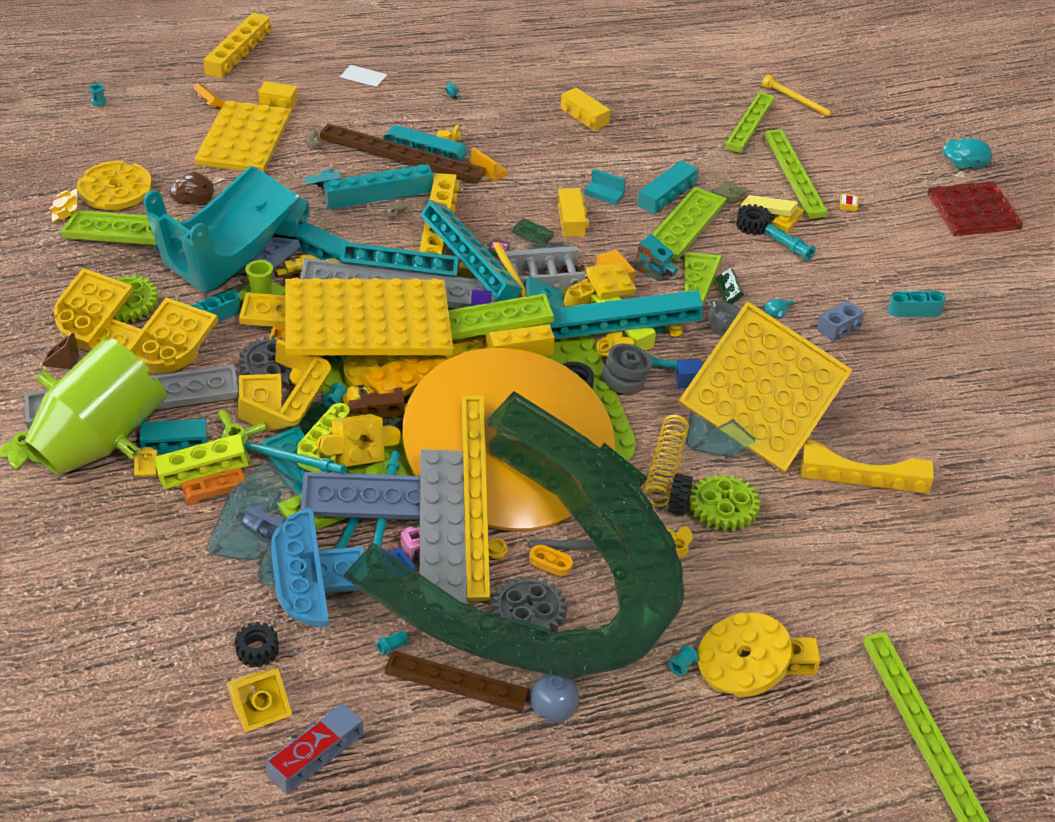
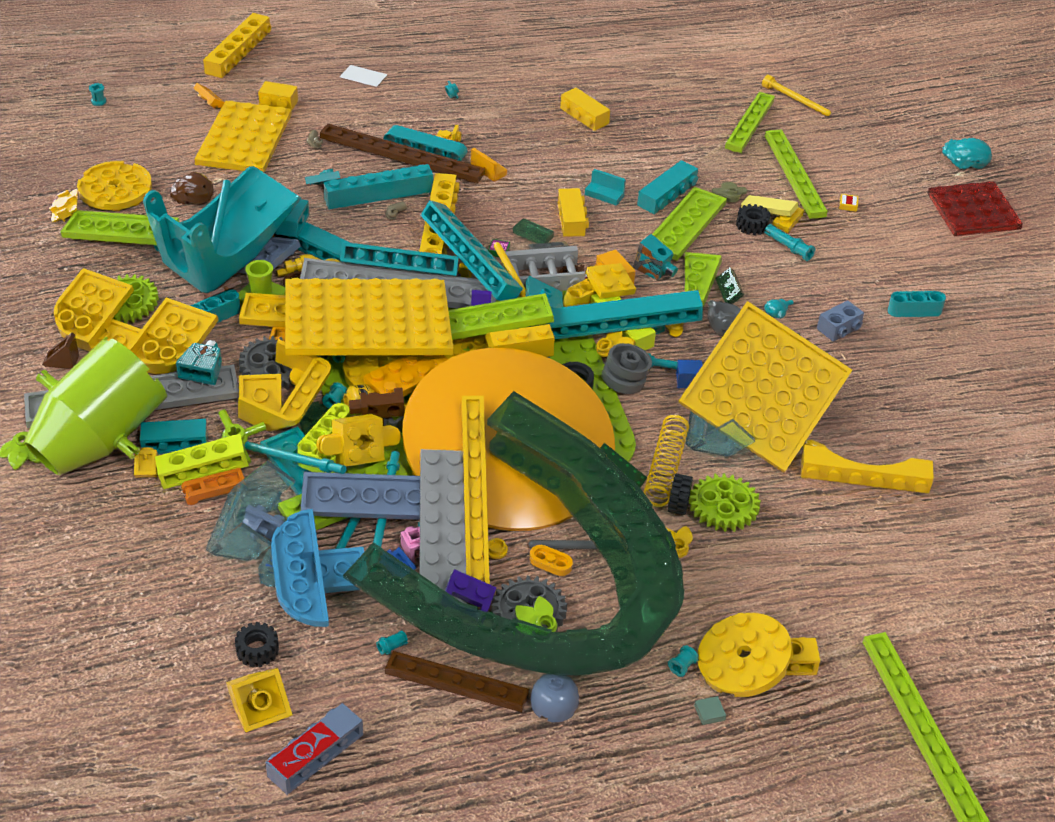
none -> teal torso [176,340,222,385]
none -> teal bar [211,180,231,253]
none -> dark purple plate [439,569,497,624]
none -> lime plate [515,596,557,637]
none -> sand green tile [694,696,726,725]

